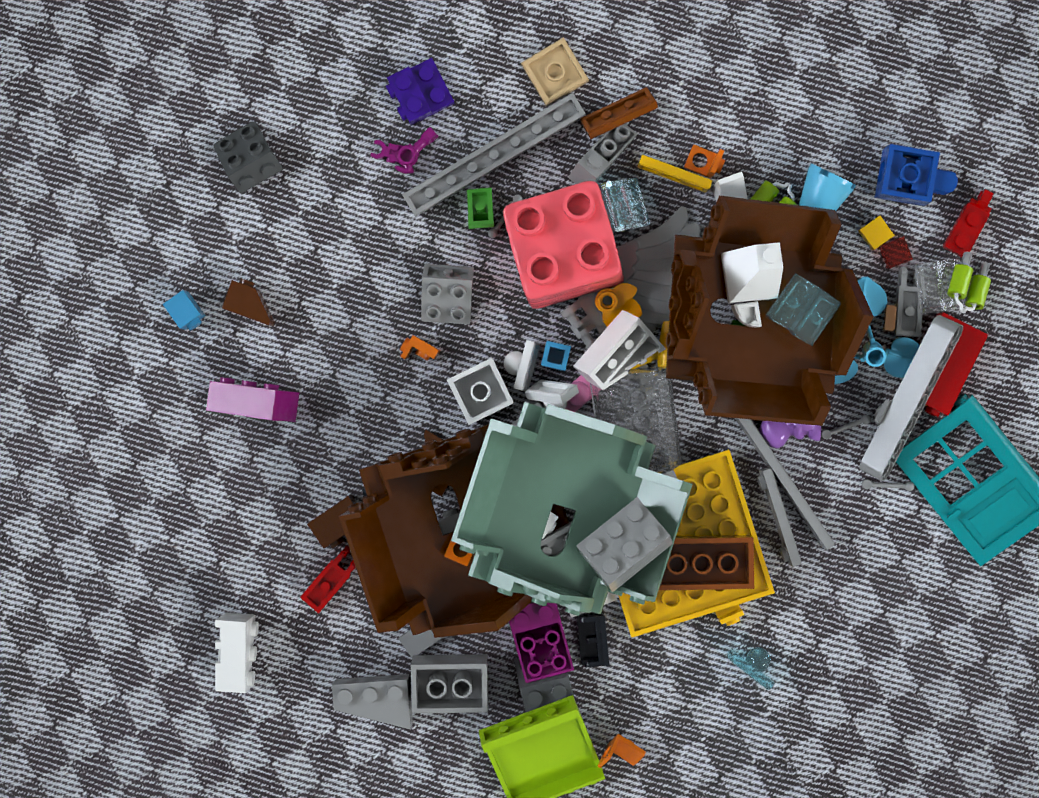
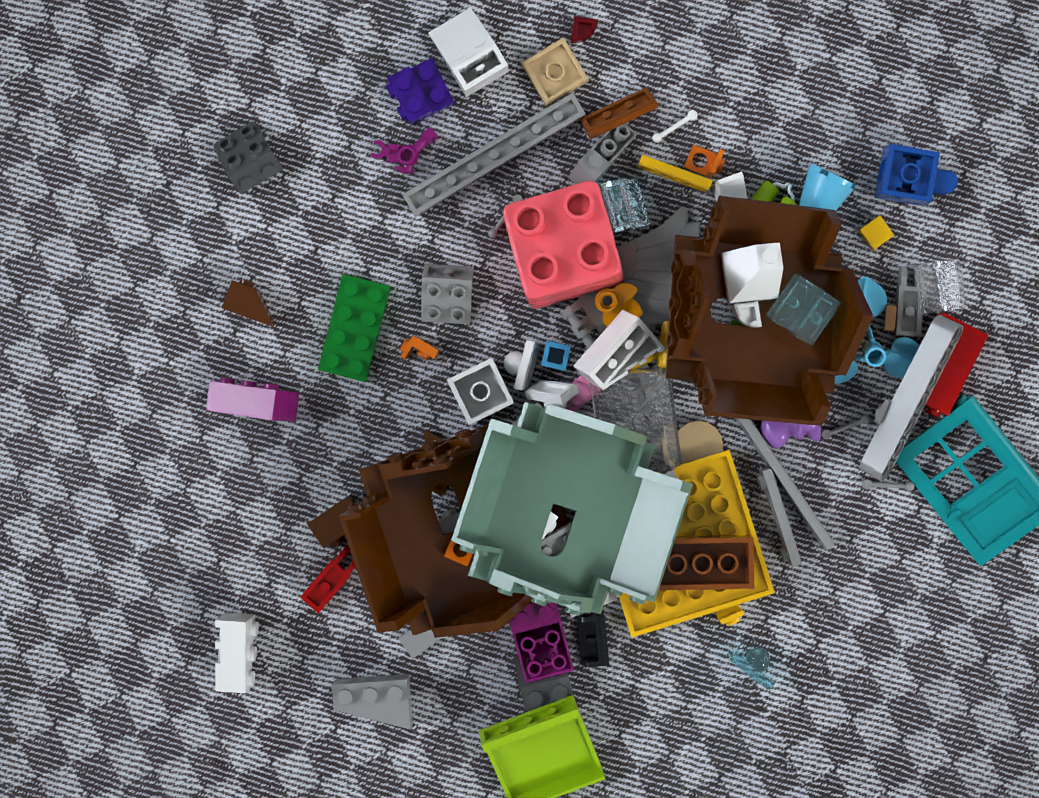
dark azure brick [163,290,206,330] -> none
light grey brick [411,654,489,713] -> none
bright green slope [467,188,495,229] -> none
light grey brick [576,497,673,592] -> none
orange bracket [597,734,646,768] -> none
clear red tile [879,237,913,269] -> none
red hinge [943,189,994,258] -> none
lime piece [947,251,991,313] -> none
none -> green plate [318,274,391,382]
none -> white slope [428,7,509,97]
none -> dark red tile [571,17,598,43]
none -> white hinge [652,110,698,143]
none -> tan tile [673,420,723,464]

